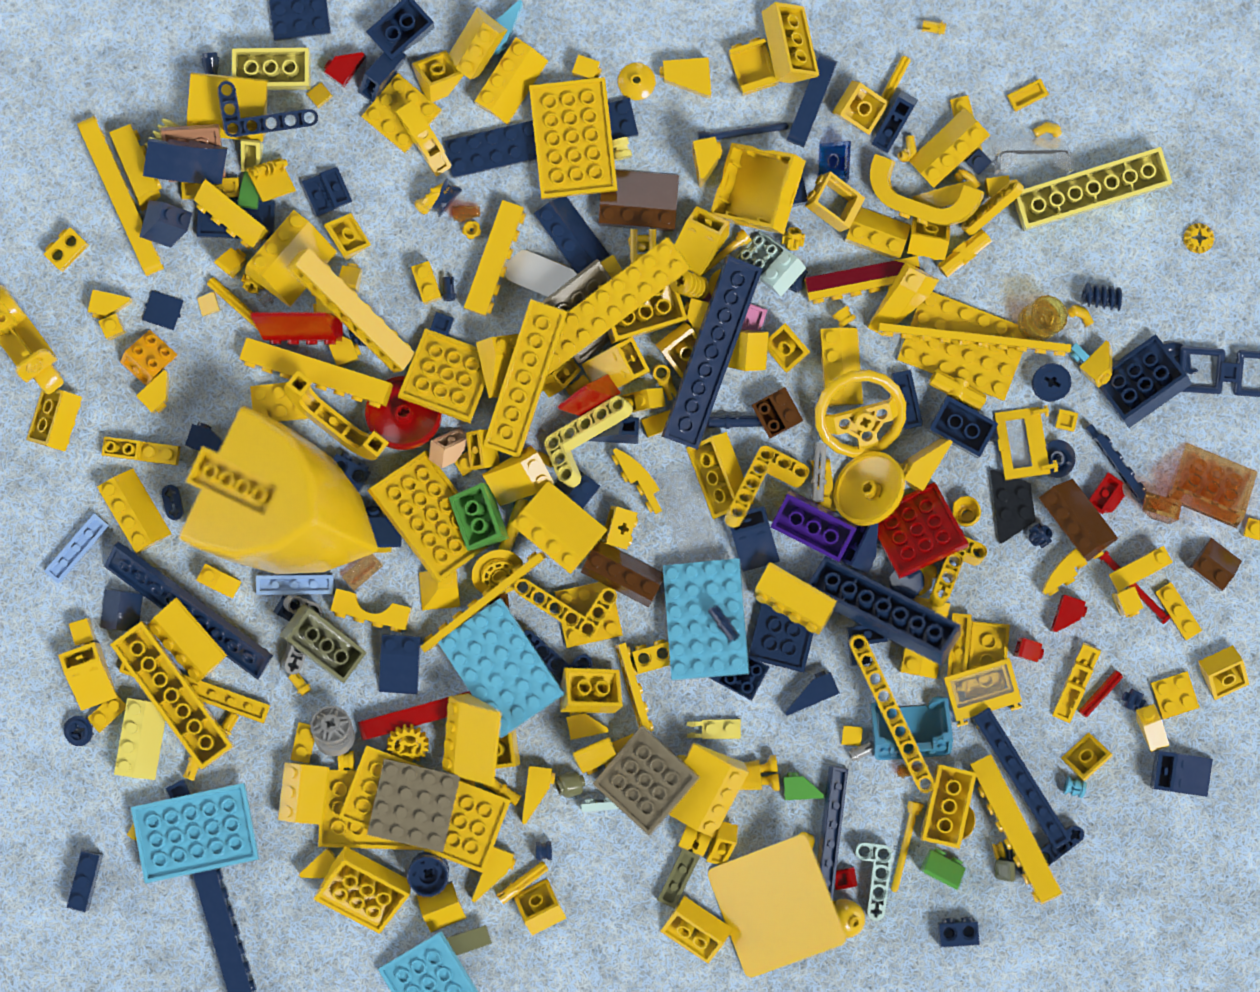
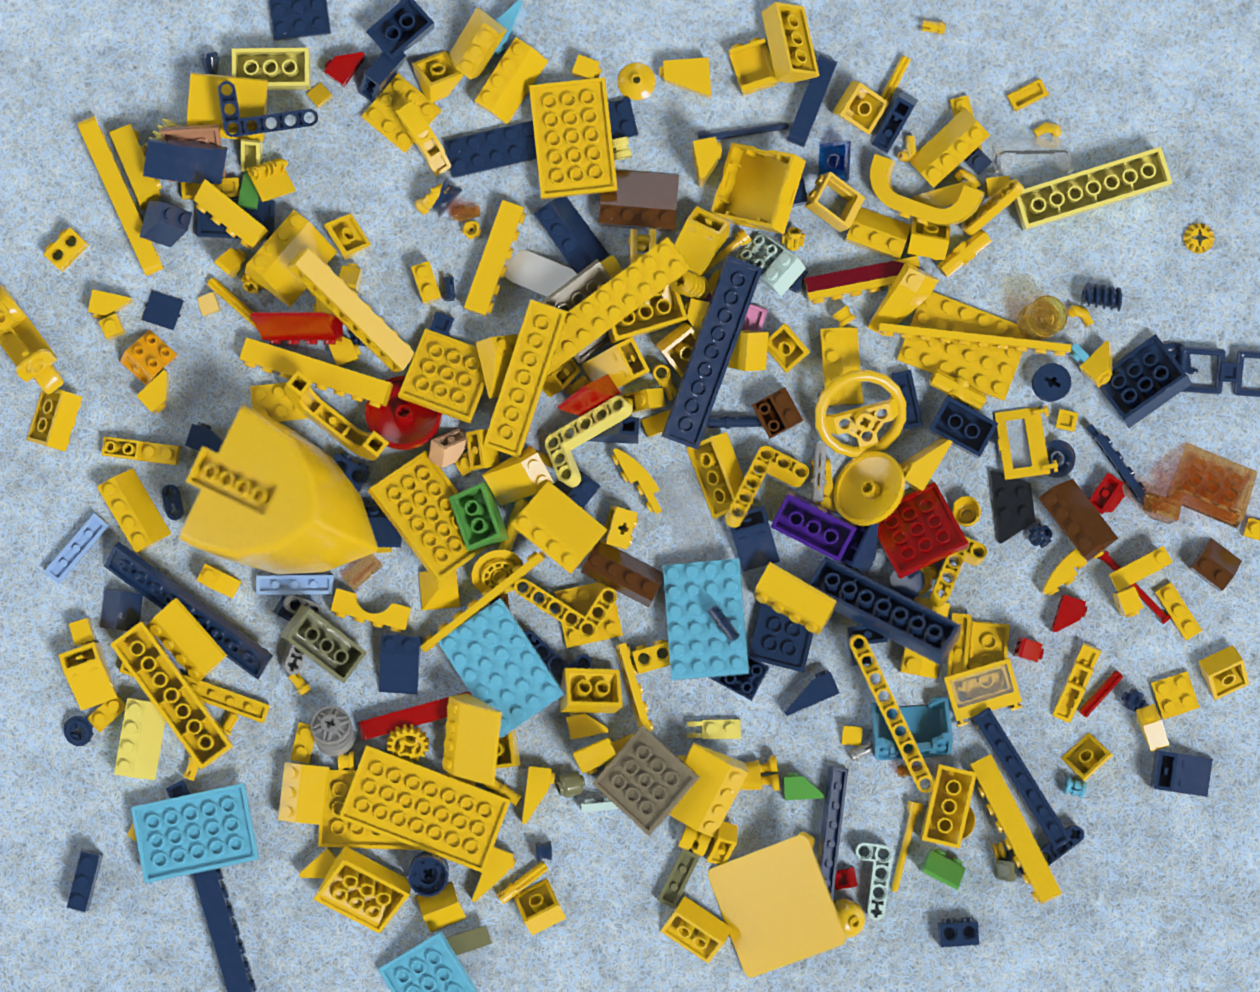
dark blue slope [300,167,352,218] -> none
dark tan plate [367,759,460,852] -> none

